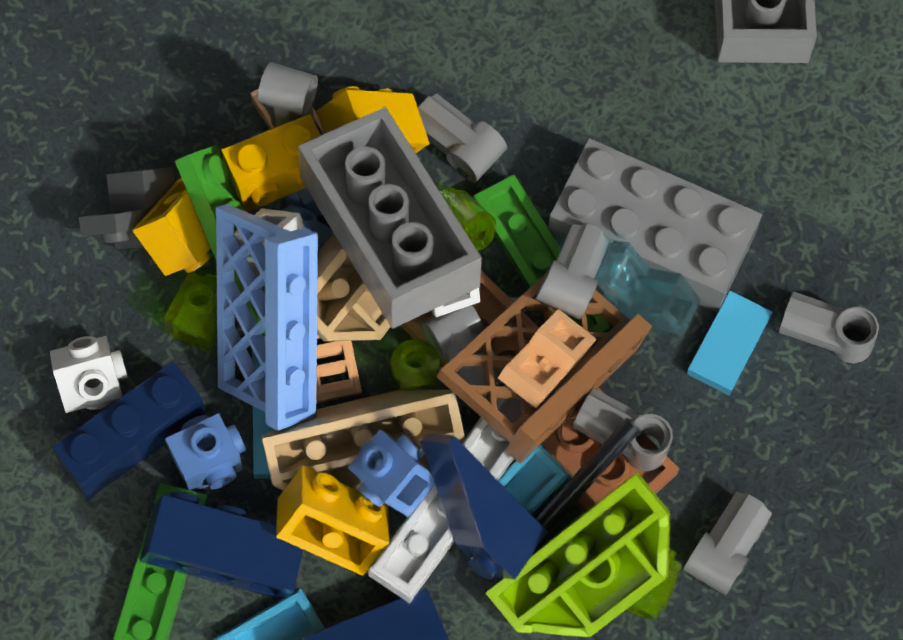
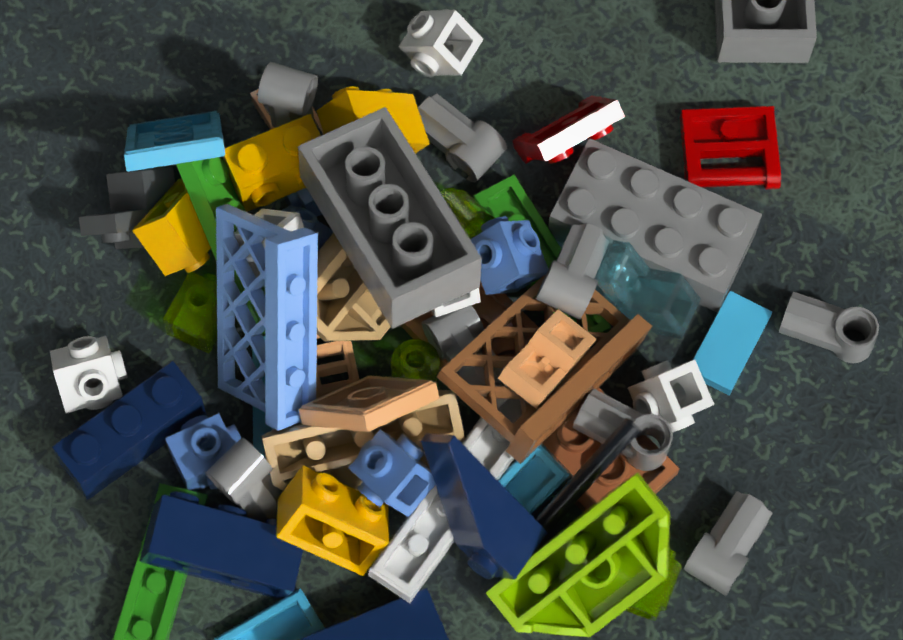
none -> medium azure tile [124,111,226,172]
none -> light grey piece [206,438,282,523]
none -> light nougat tile [299,375,440,432]
none -> white brick [399,9,483,77]
none -> medium blue brick [470,216,548,295]
none -> plate [513,95,625,164]
none -> white brick [628,360,714,433]
none -> red plate [680,106,781,190]

